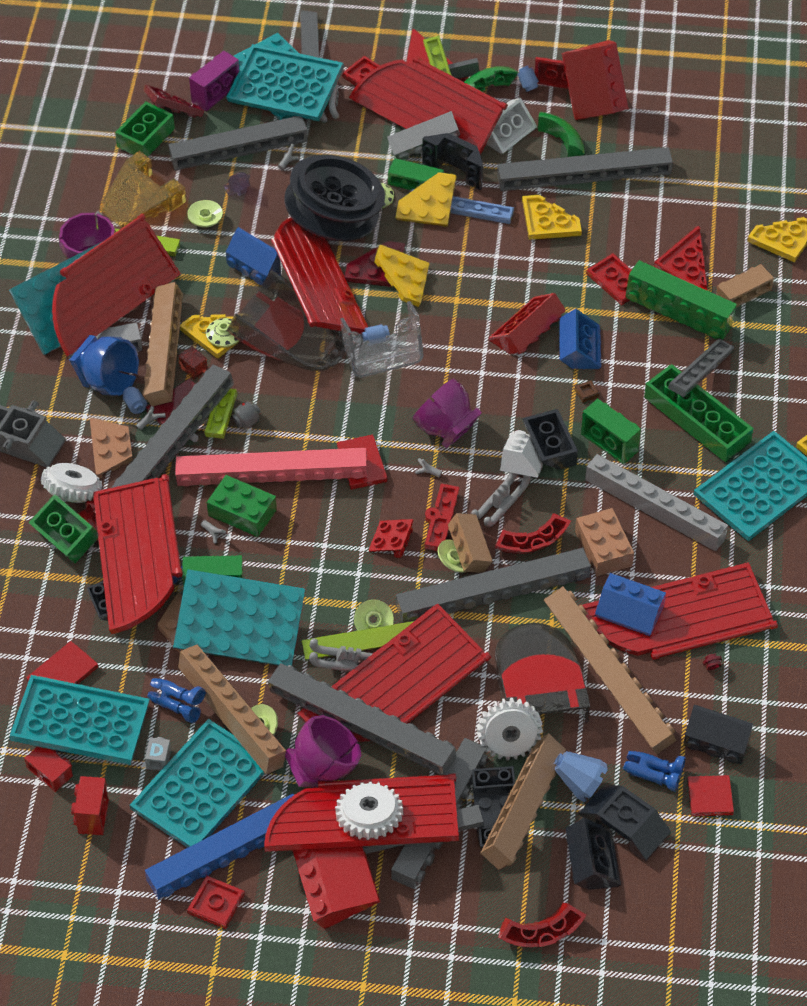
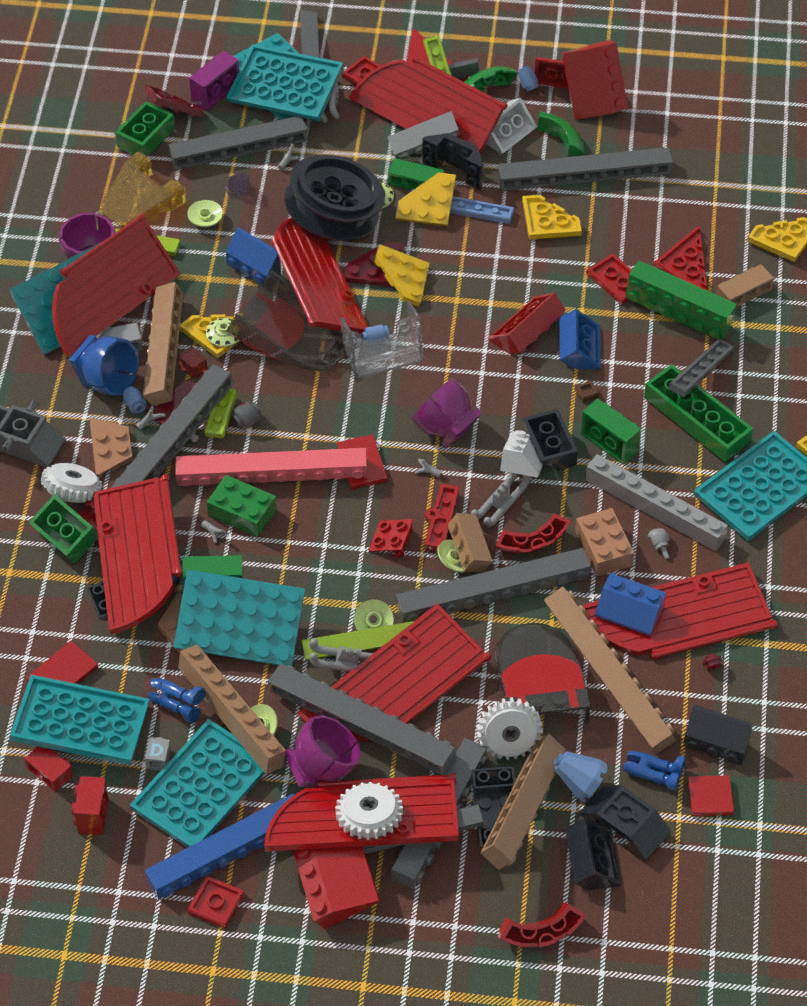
none -> light grey piece [648,528,670,560]

